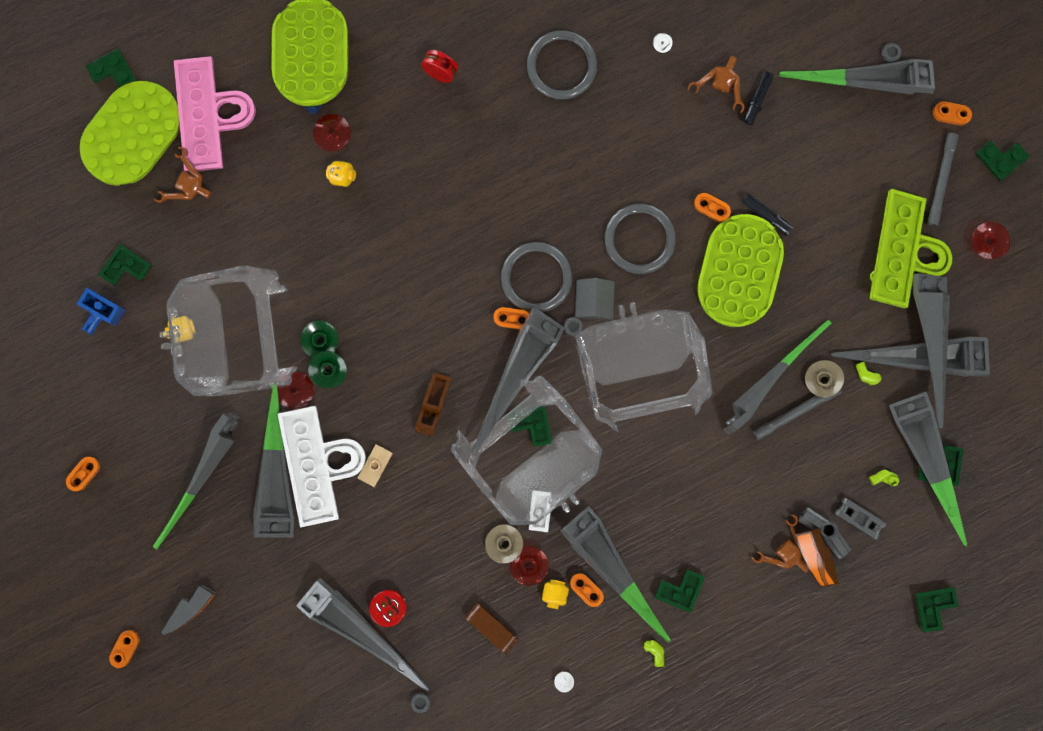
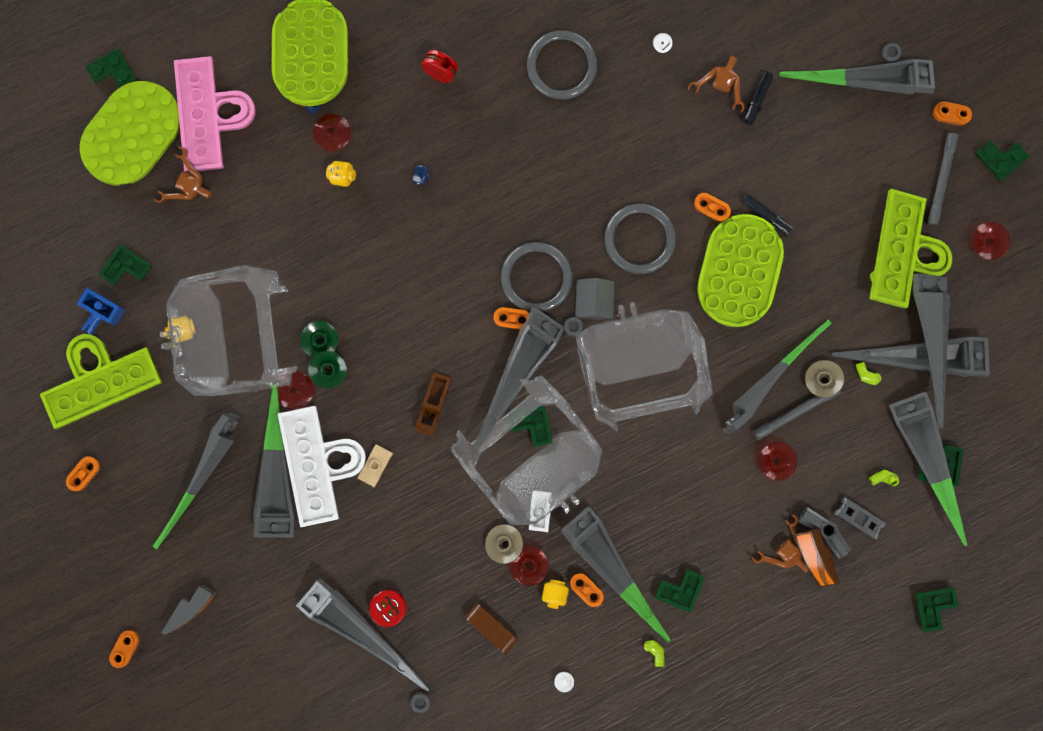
none -> lime plate [40,334,163,429]
none -> dark blue piece [412,165,429,185]
none -> clear red dish [758,442,797,481]

